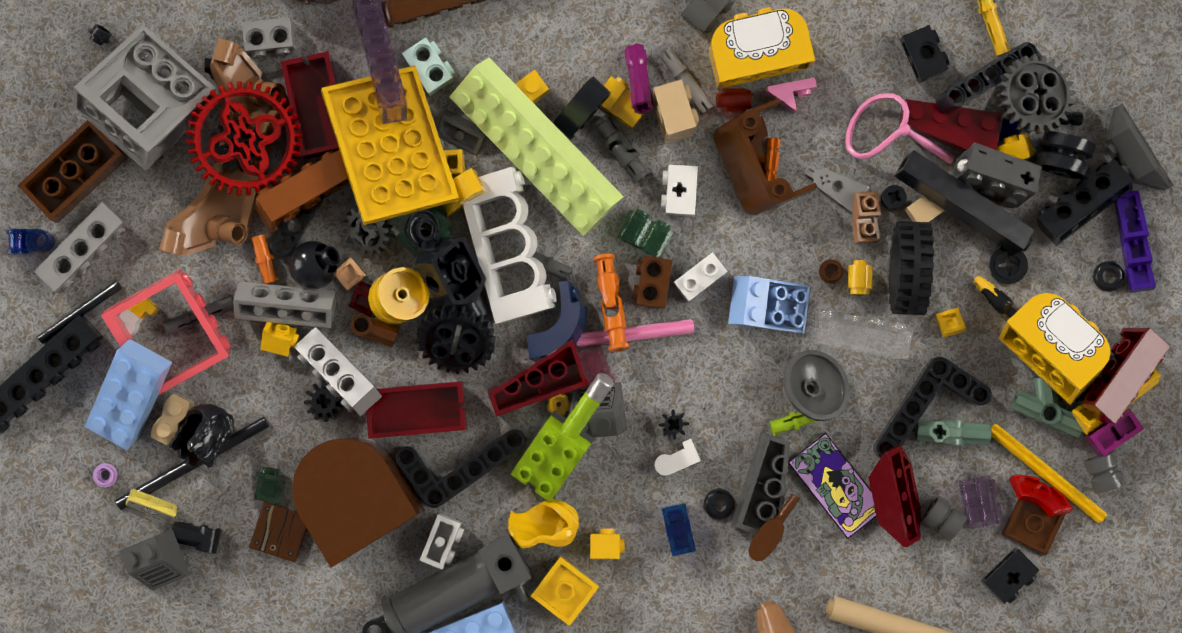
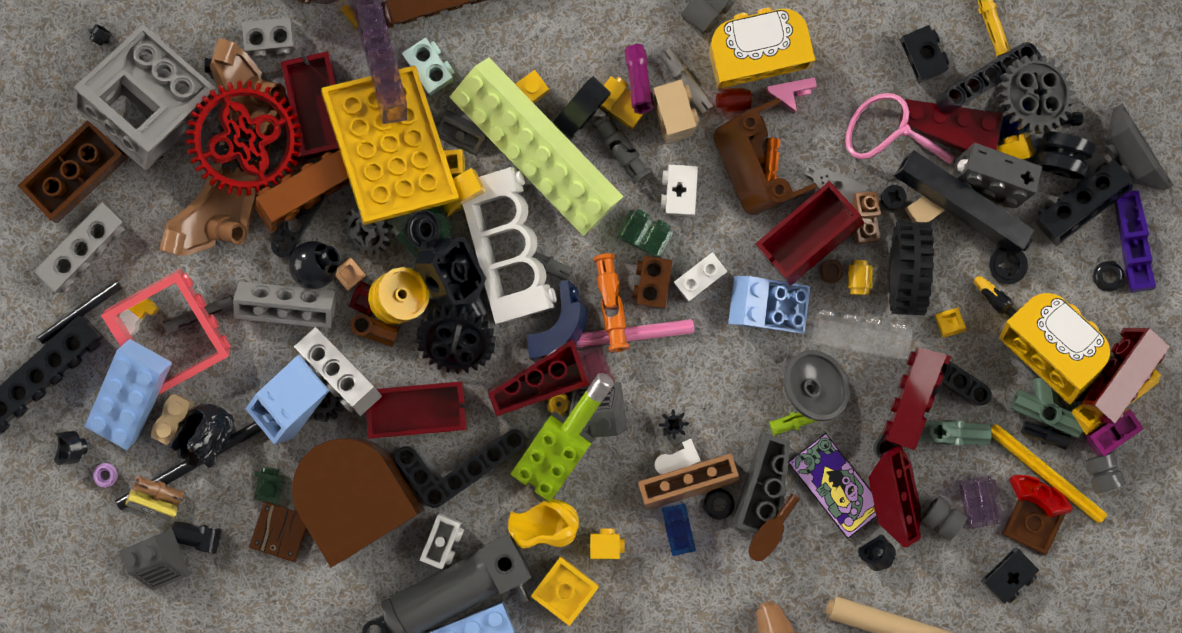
clear blue piece [6,229,55,255] -> none
orange pin [250,234,279,284] -> none
yellow brick [260,322,300,357] -> none
none -> black piece [54,431,88,465]
none -> medium nougat pin [133,476,184,506]
none -> light blue slope [245,355,329,445]
none -> yellow piece [338,0,366,34]
none -> medium nougat brick [638,453,740,510]
none -> dark red piece [755,181,865,286]
none -> black piece [858,534,896,571]
none -> dark red wedge [882,347,951,450]
none -> black axle [1021,422,1071,450]

